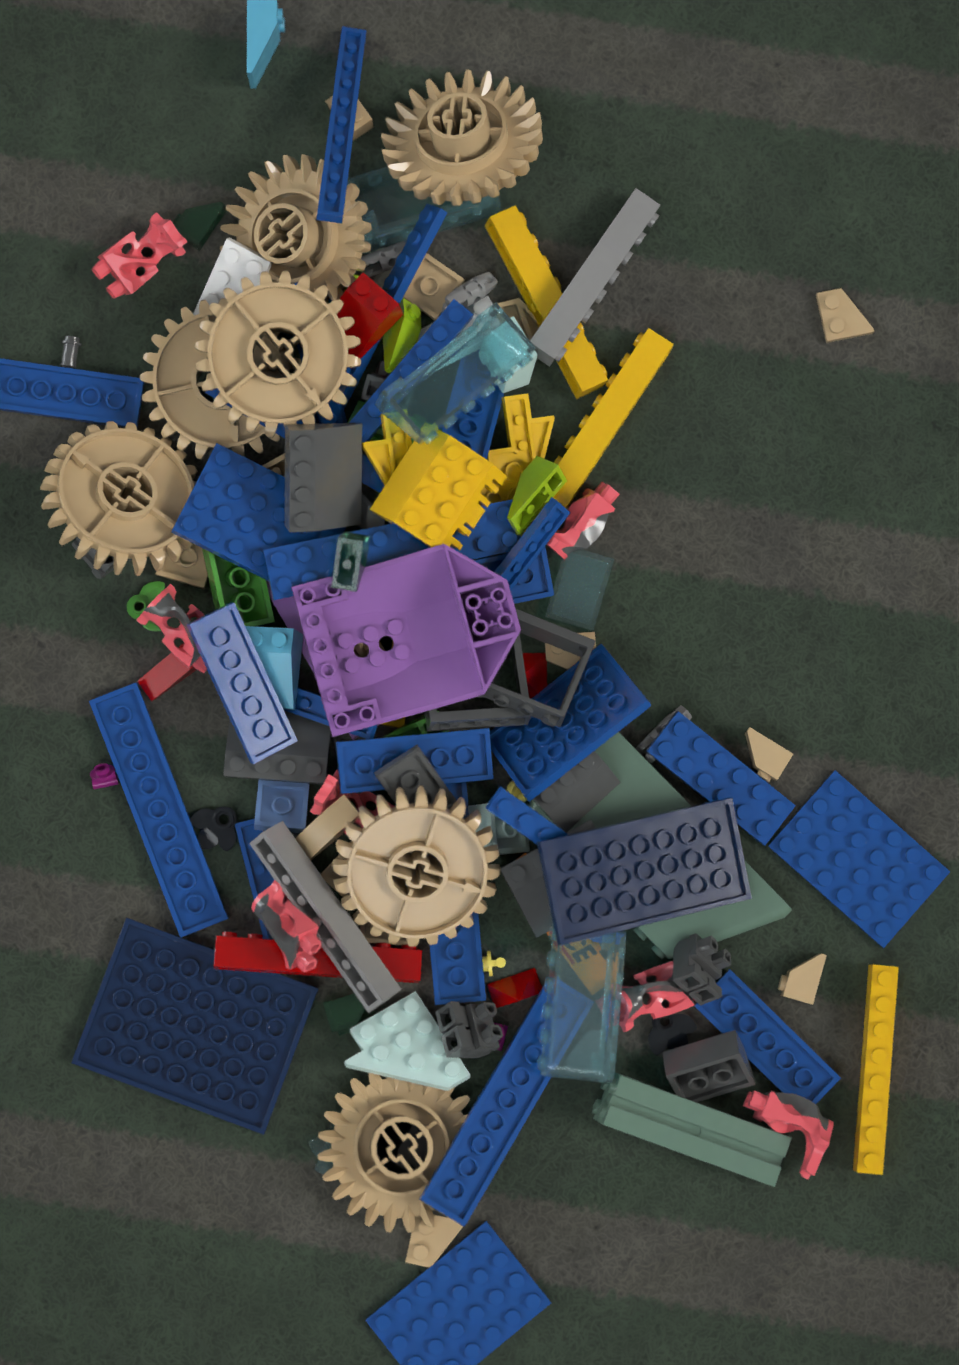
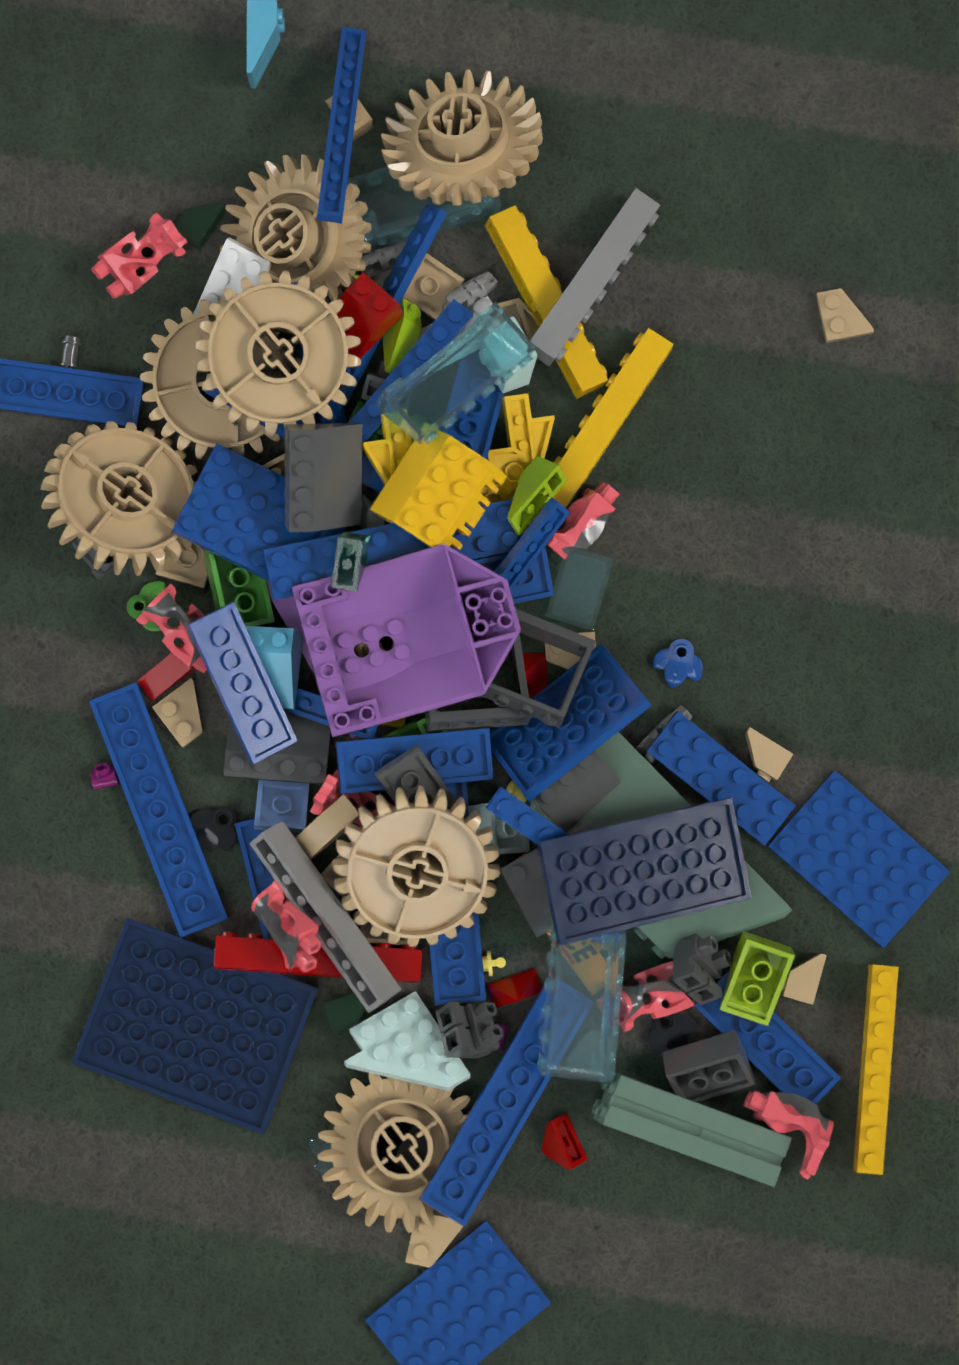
none -> tan wing [152,678,203,748]
none -> red slope [541,1113,588,1170]
none -> blue plate [653,638,702,688]
none -> lime slope [719,931,795,1026]

